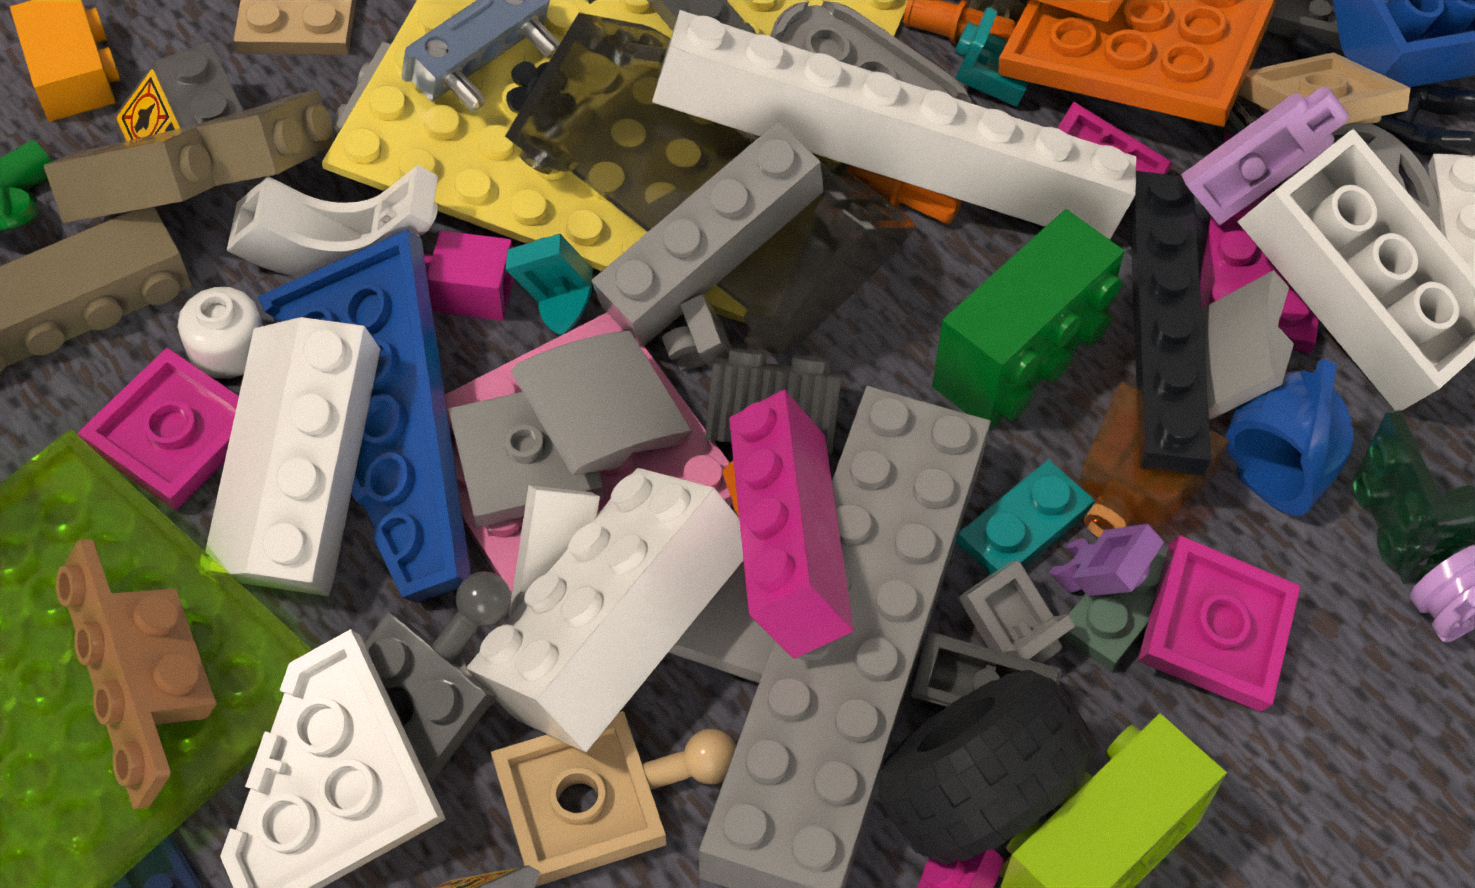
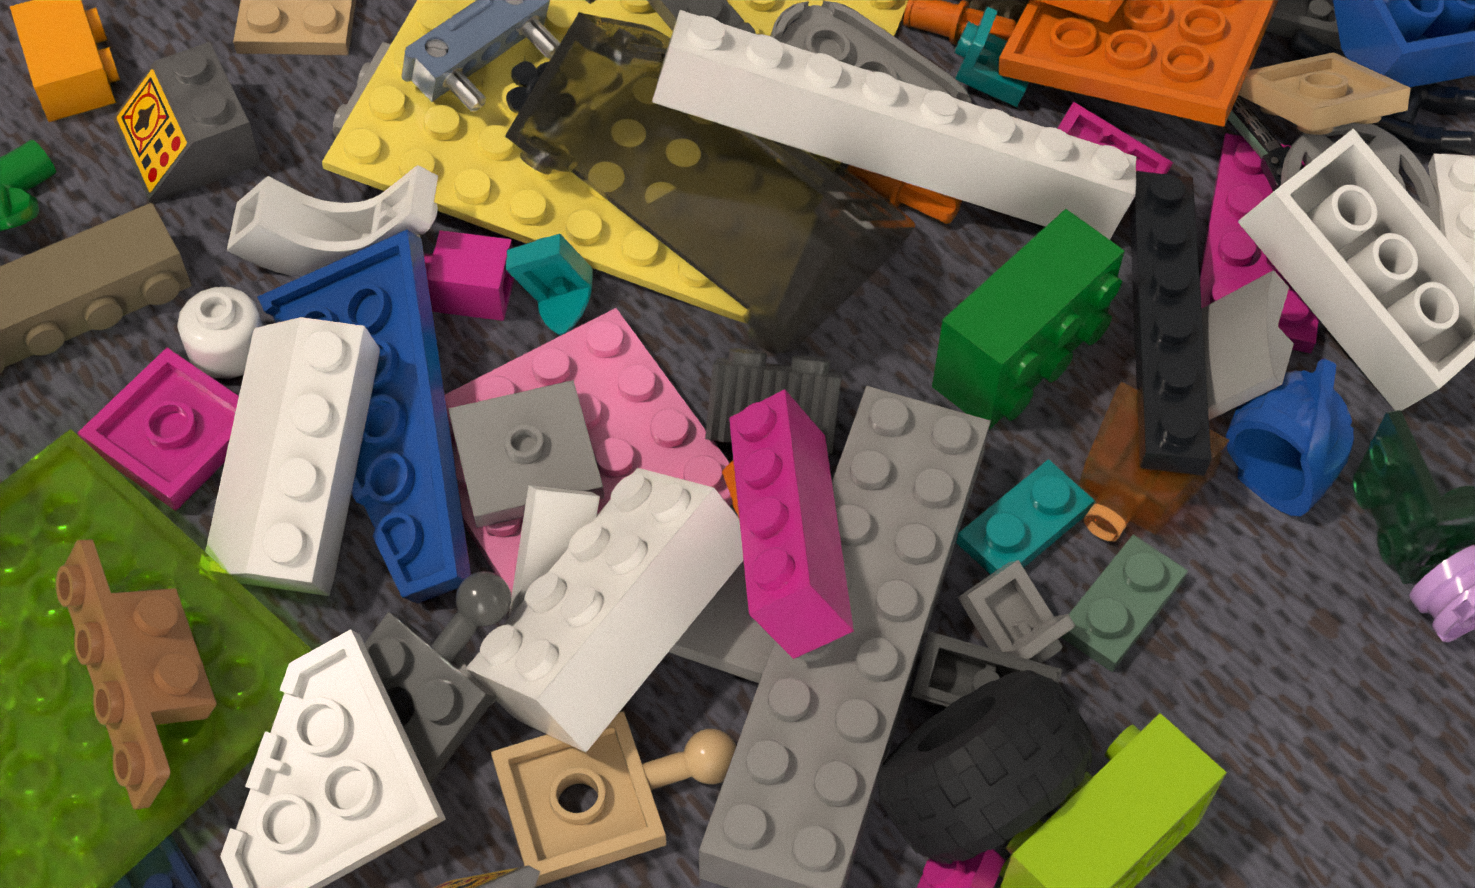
dark tan arch [43,89,334,224] -> none
light grey slope [511,330,692,476] -> none
light grey brick [591,121,823,347] -> none
light grey tile [662,294,733,371] -> none
medium lavender plate [1049,524,1164,596] -> none
dark pink plate [1138,535,1301,712] -> none
lavender hinge [1181,87,1349,225] -> none

